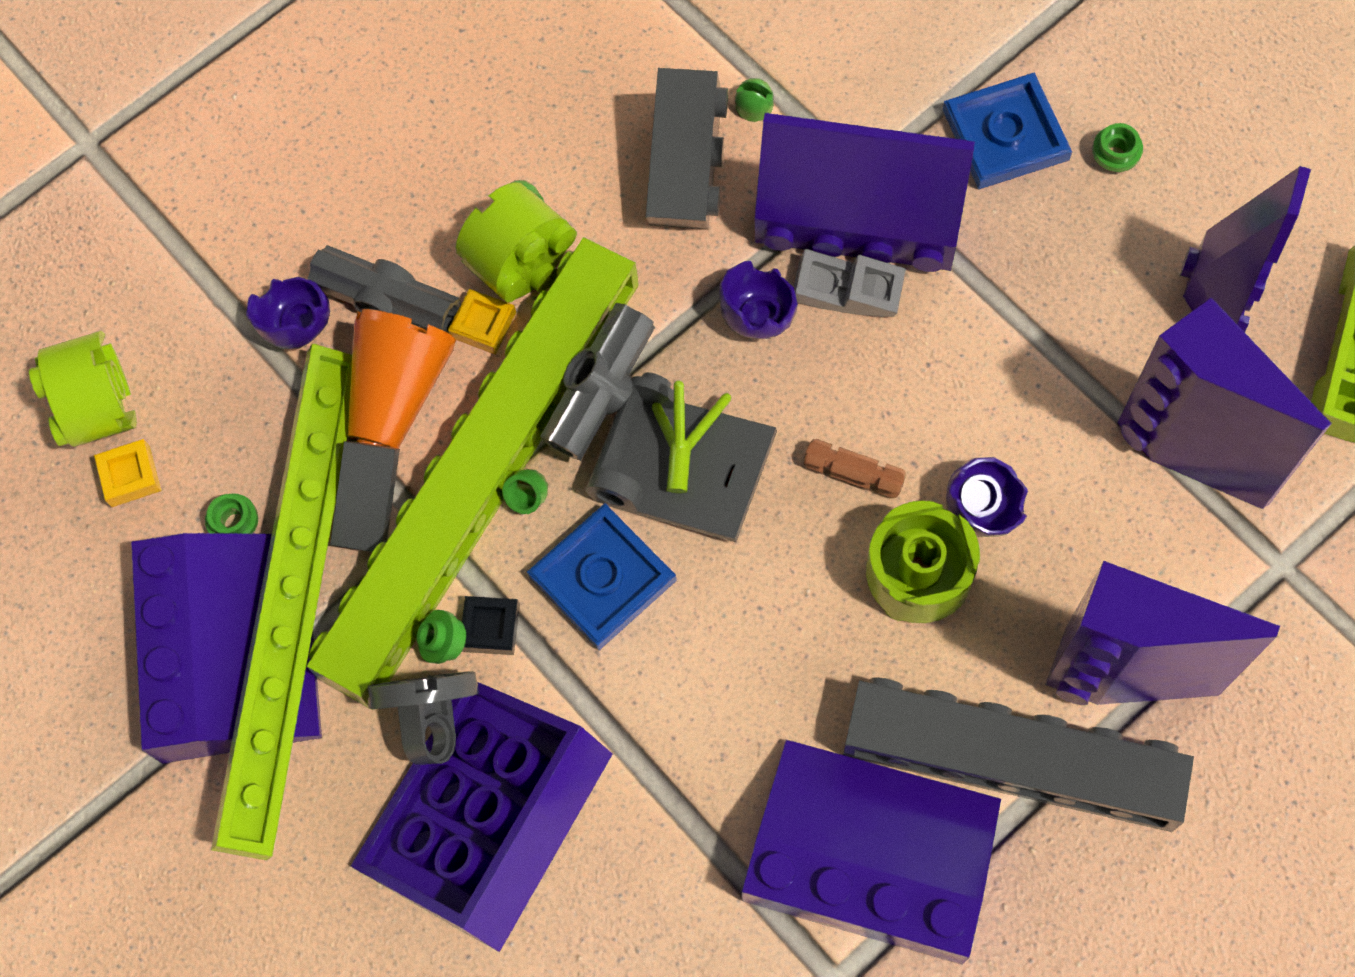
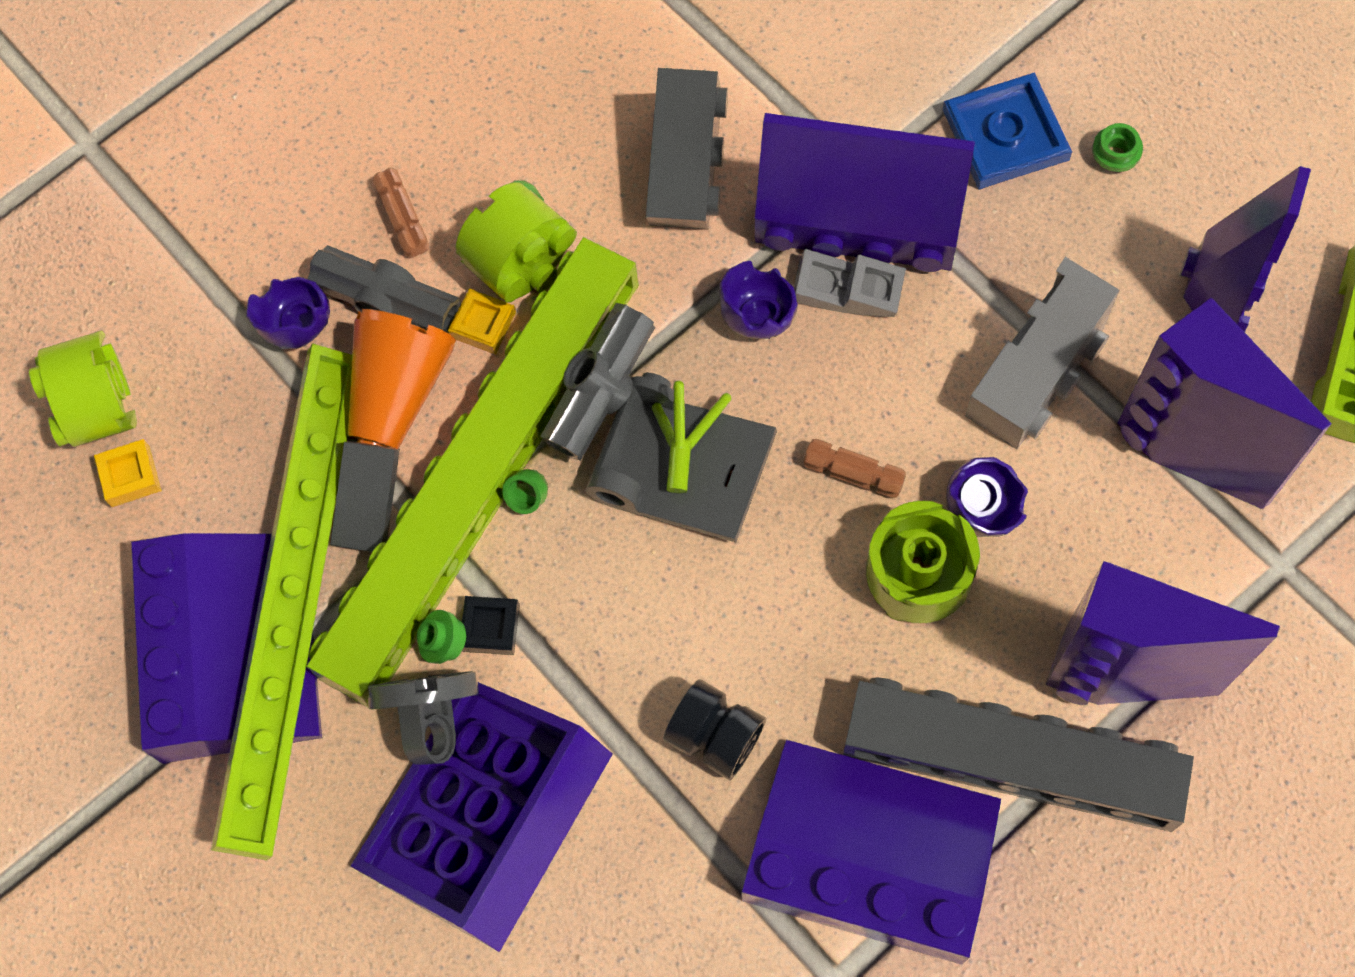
bright green plate [205,494,259,534] -> none
blue tile [527,503,677,651] -> none
bright green hinge [735,78,774,122] -> none
none -> nougat axle [373,168,429,258]
none -> black wheel [663,679,766,780]
none -> light grey wedge [965,257,1120,449]

